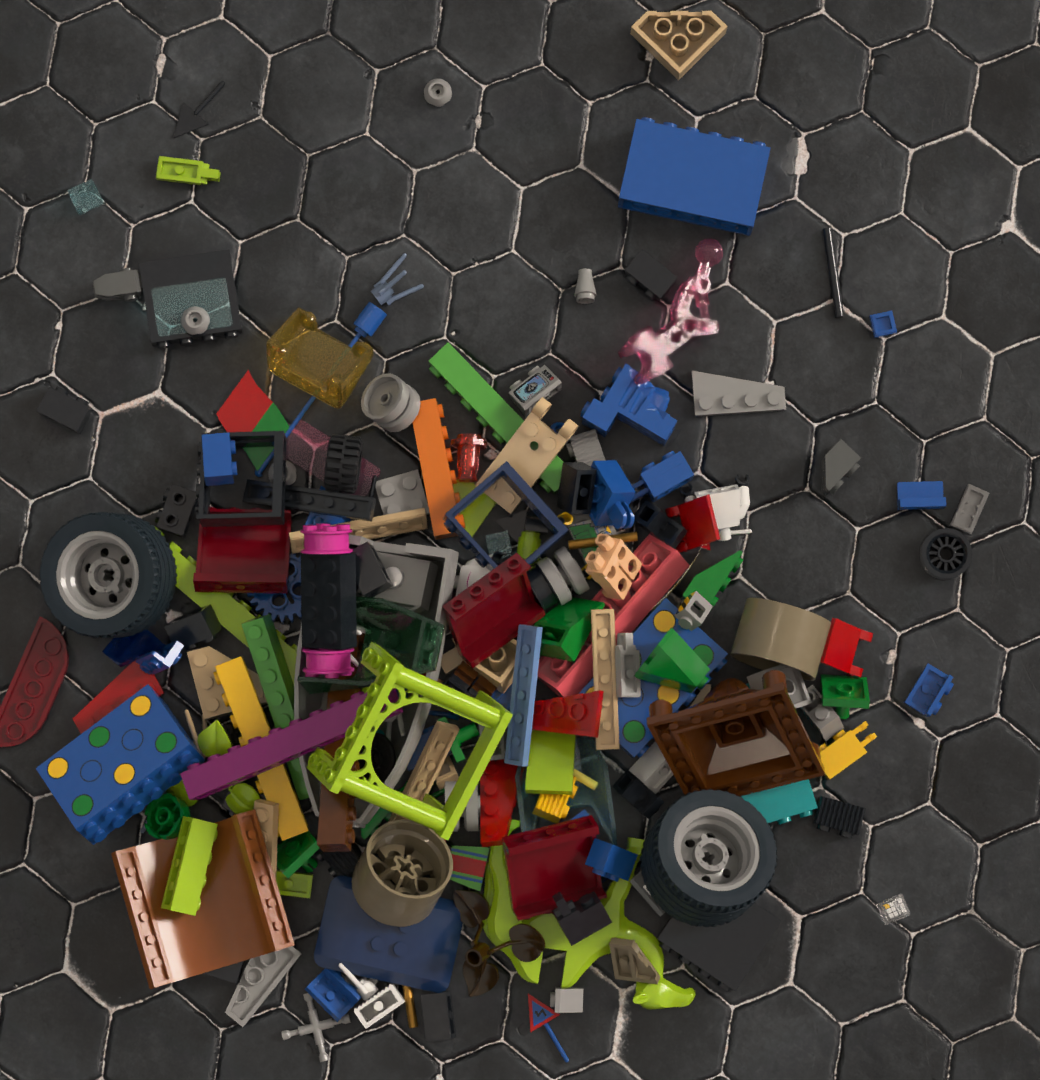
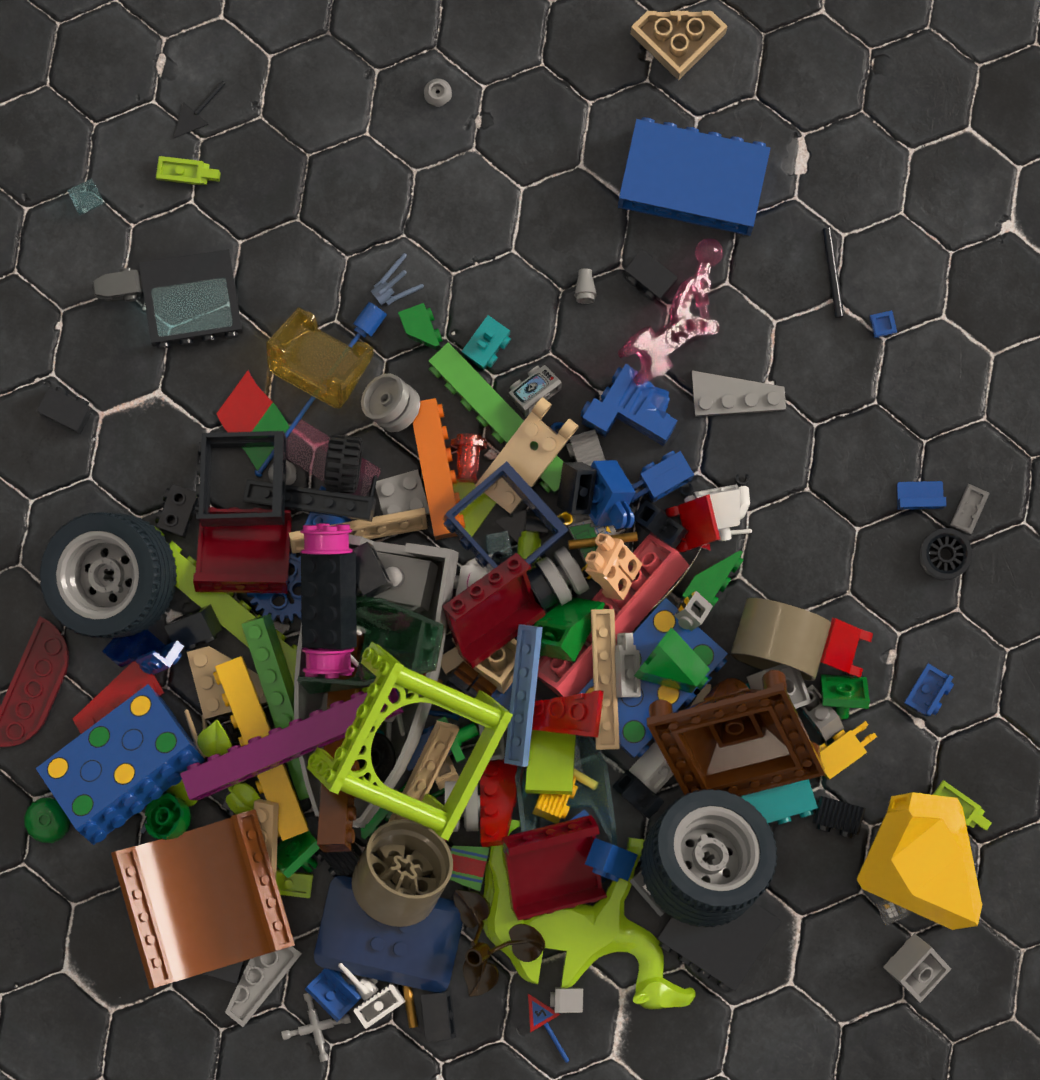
lime brick [161,816,218,916] -> none
light grey plate [181,306,210,335] -> none
blue brick [202,432,238,486] -> none
black hinge [552,891,612,946] -> none
dark tan wing [609,937,660,984] -> none
dark grey slope [821,439,861,496] -> none
none -> green cylinder [24,797,71,843]
none -> green slope [398,303,443,350]
none -> teal brick [461,315,511,371]
none -> yellow panel [857,792,982,930]
none -> light grey slope [883,933,951,1003]
none -> lime hinge [933,780,992,831]

